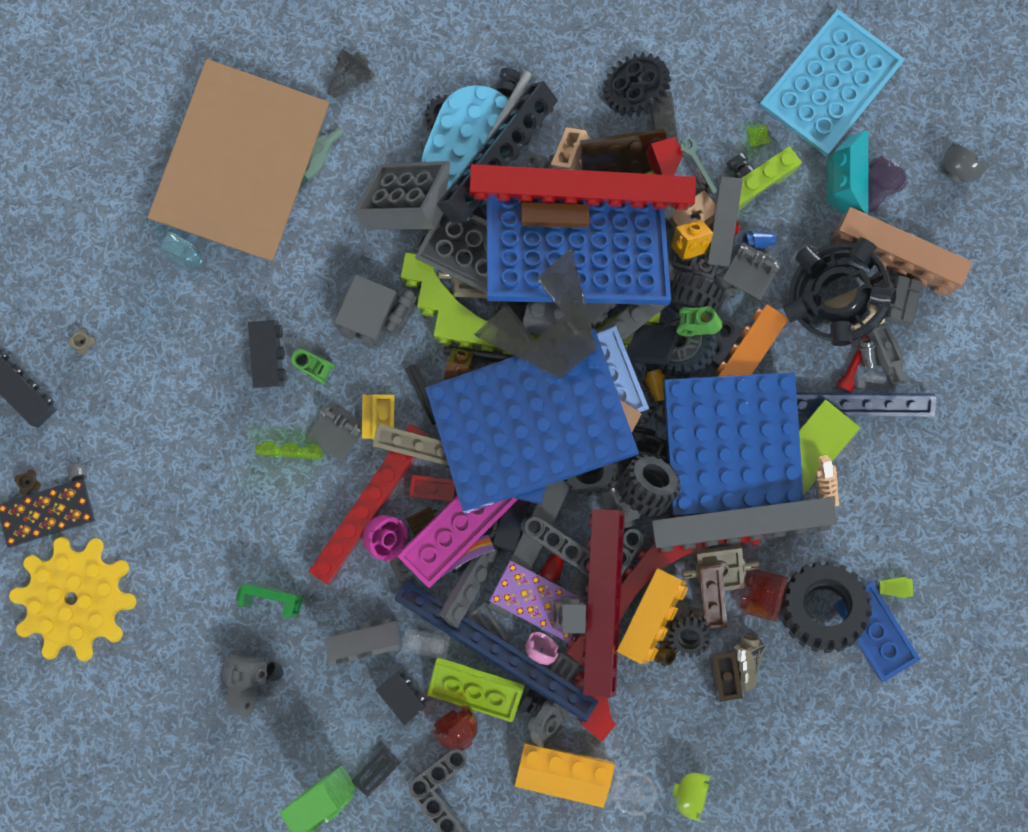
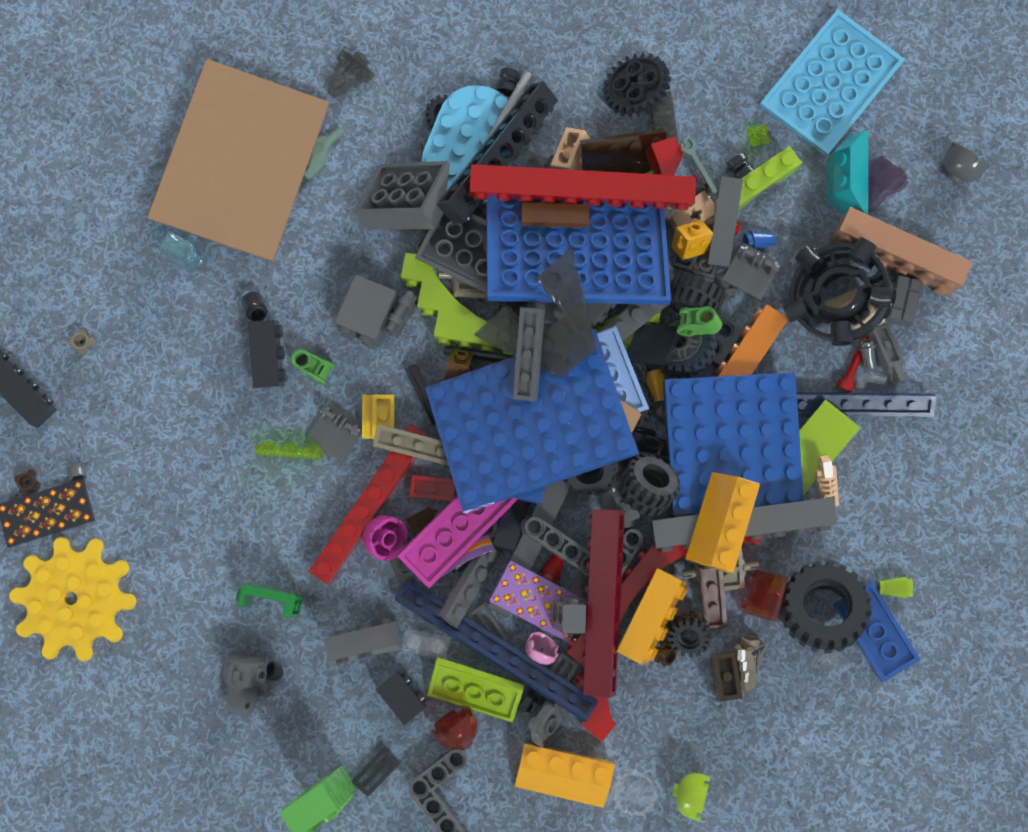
none -> black brick [241,292,267,321]
none -> dark grey plate [513,307,545,402]
none -> light orange slope [685,472,760,574]

